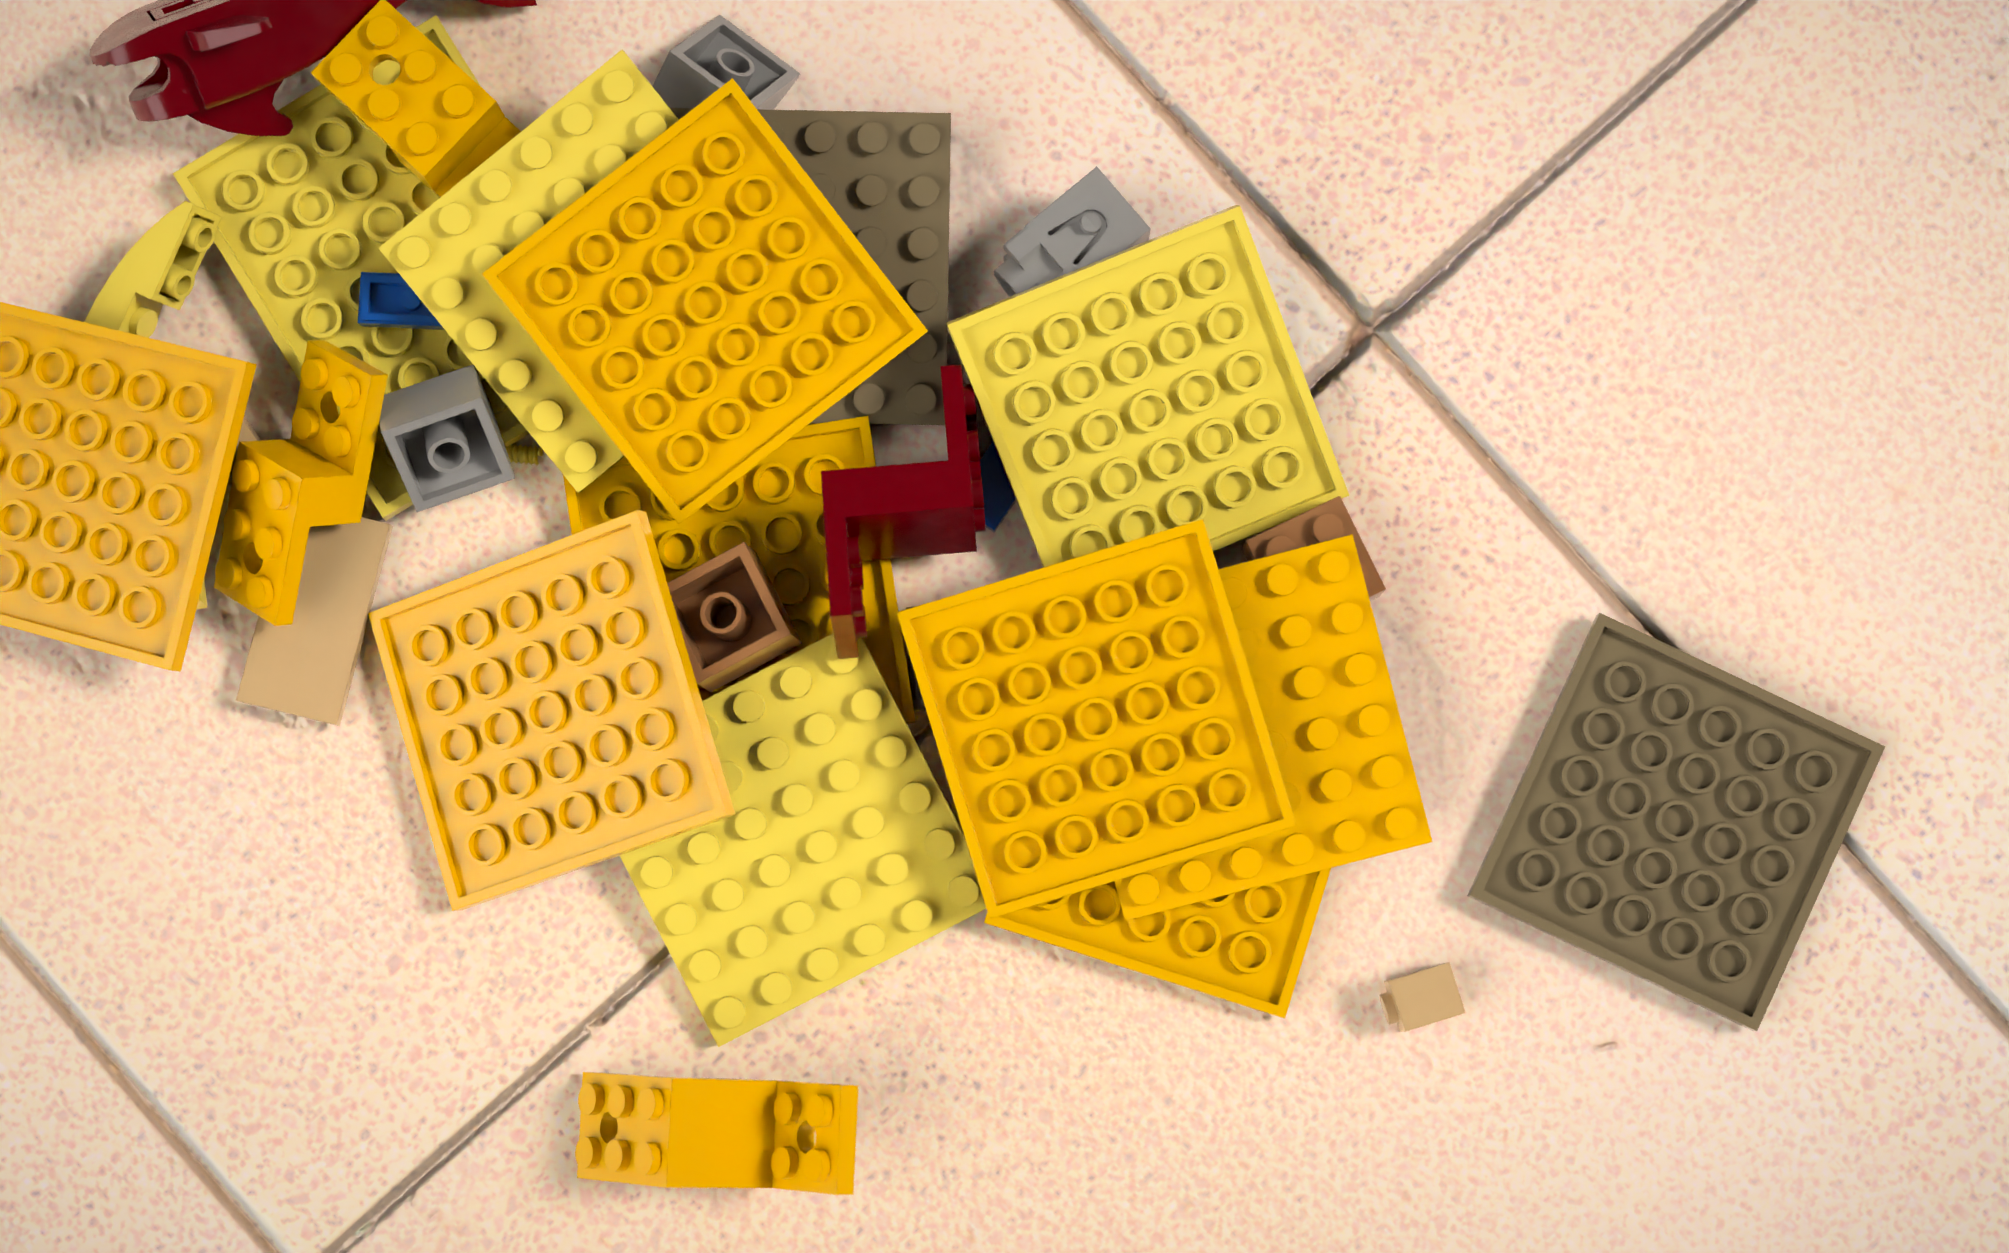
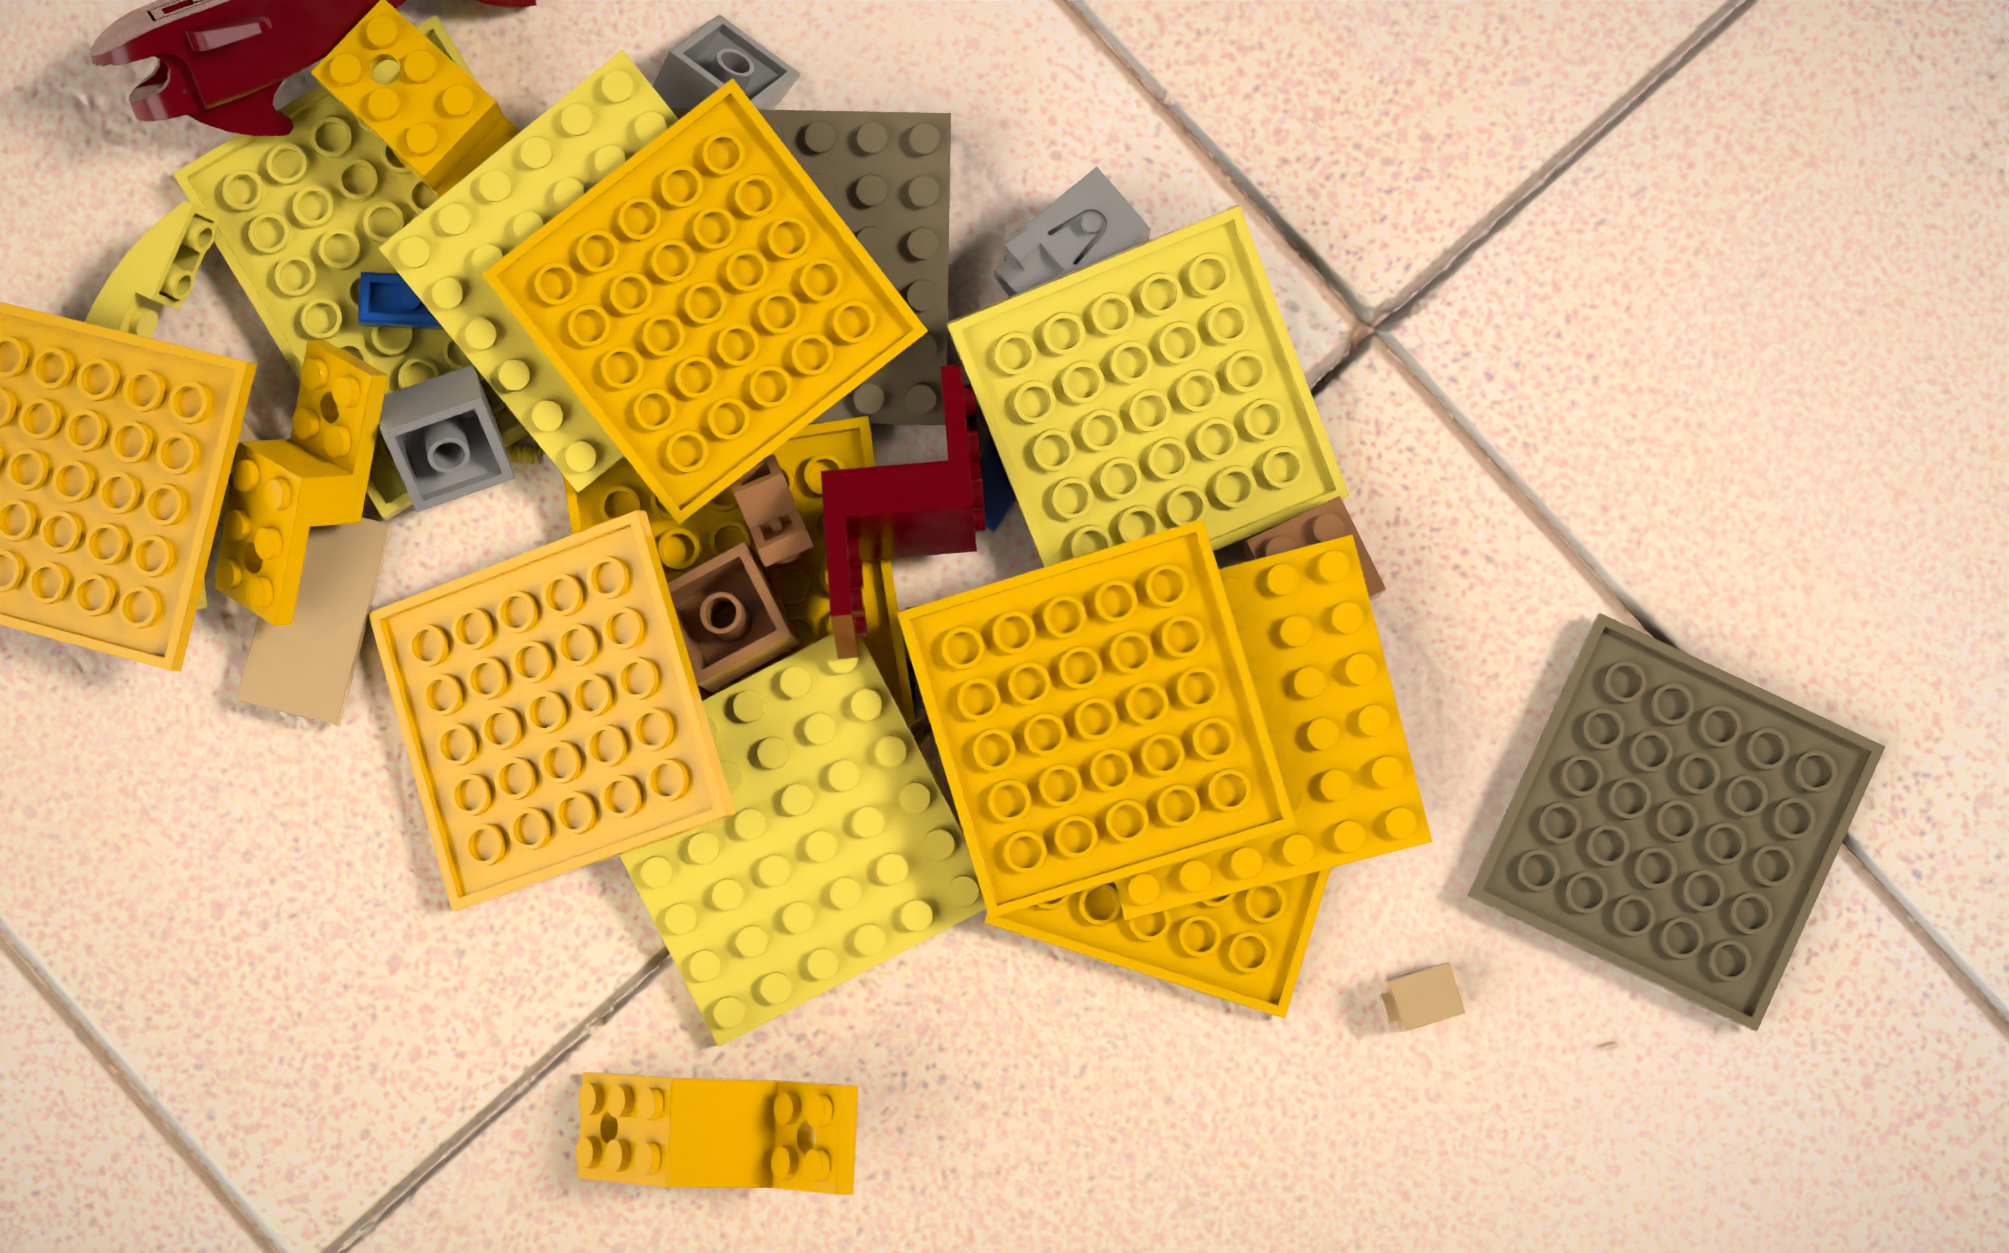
none -> medium nougat brick [731,454,814,567]

